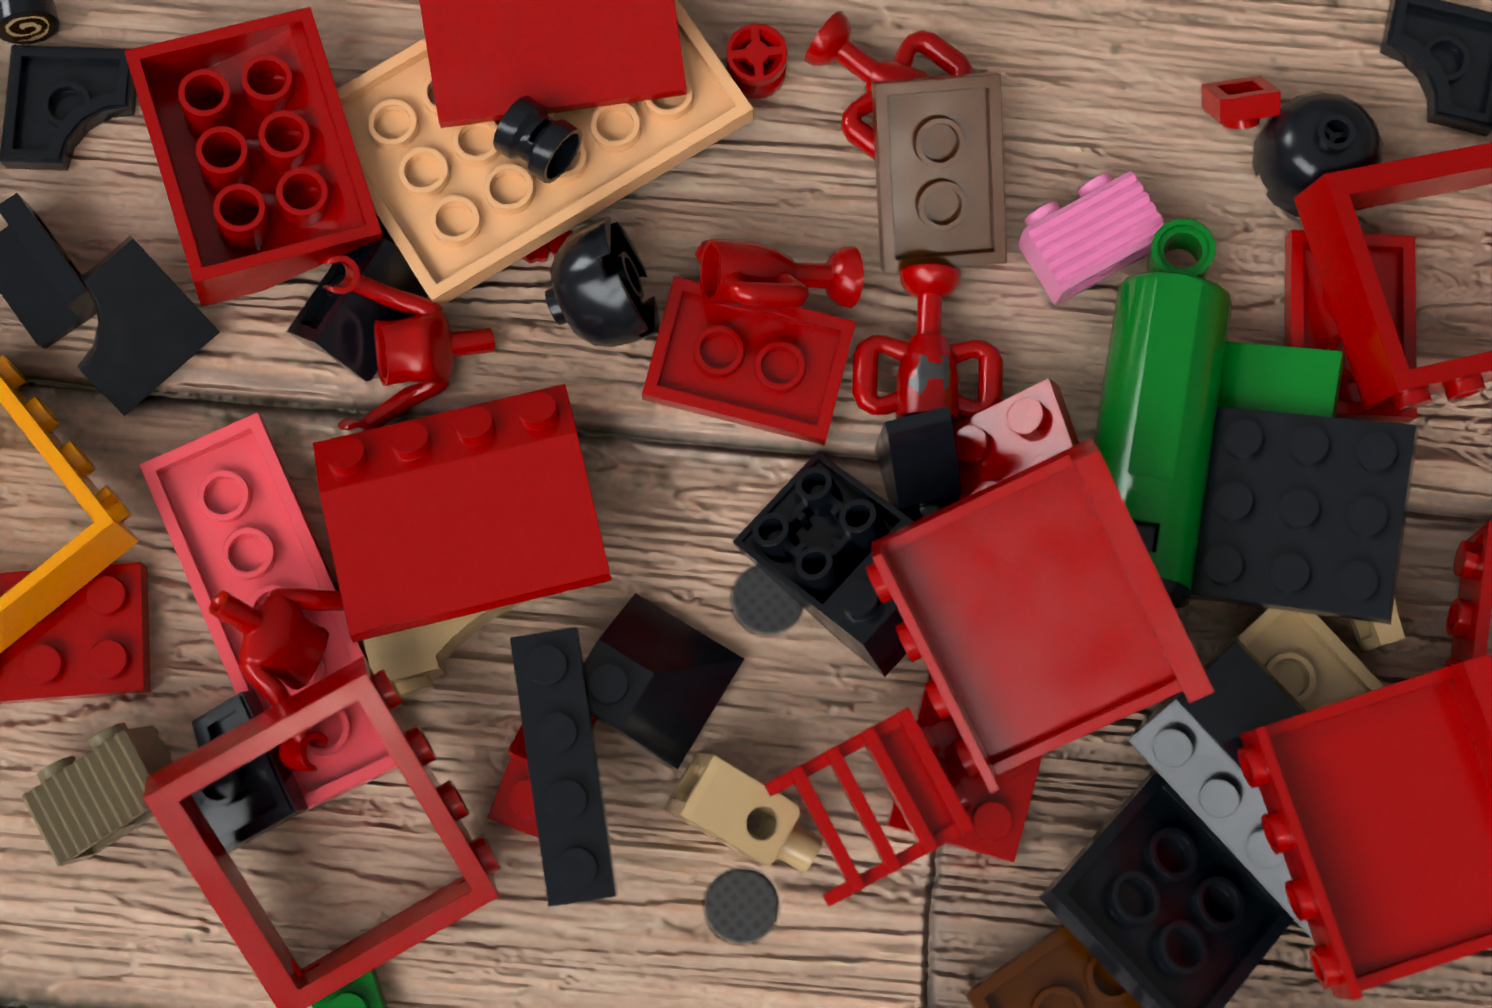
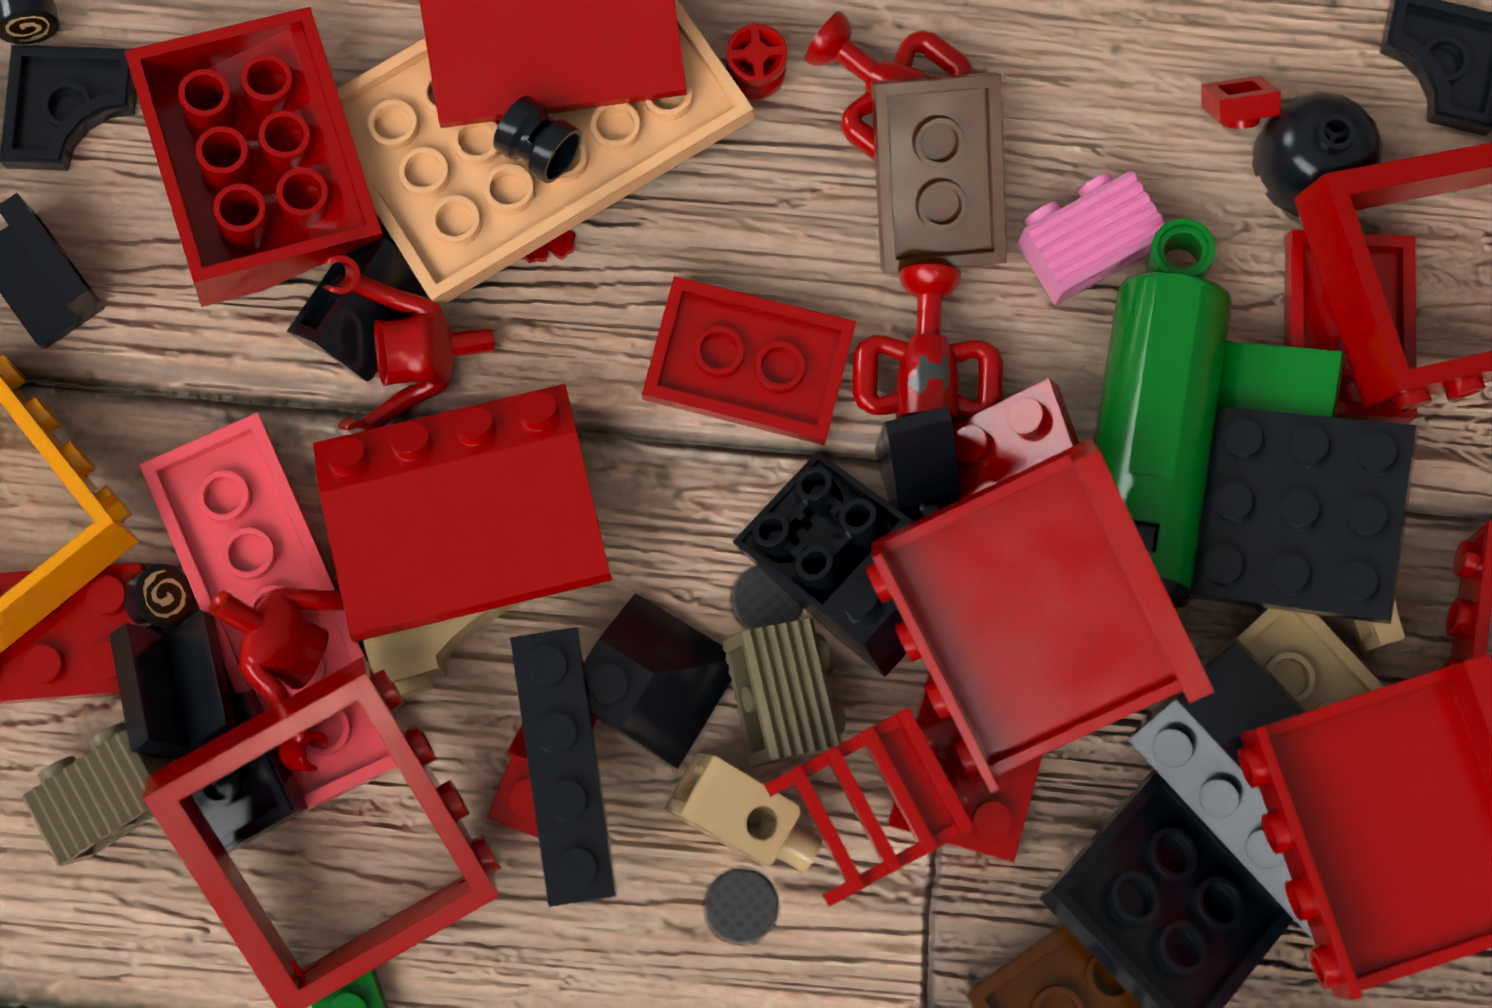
black tile [77,236,220,416] -> none
black cylinder [545,217,660,347] -> none
red piece [695,239,864,309] -> none
none -> black panel [109,610,235,760]
none -> tile [124,564,194,631]
none -> dark tan brick [723,618,845,768]

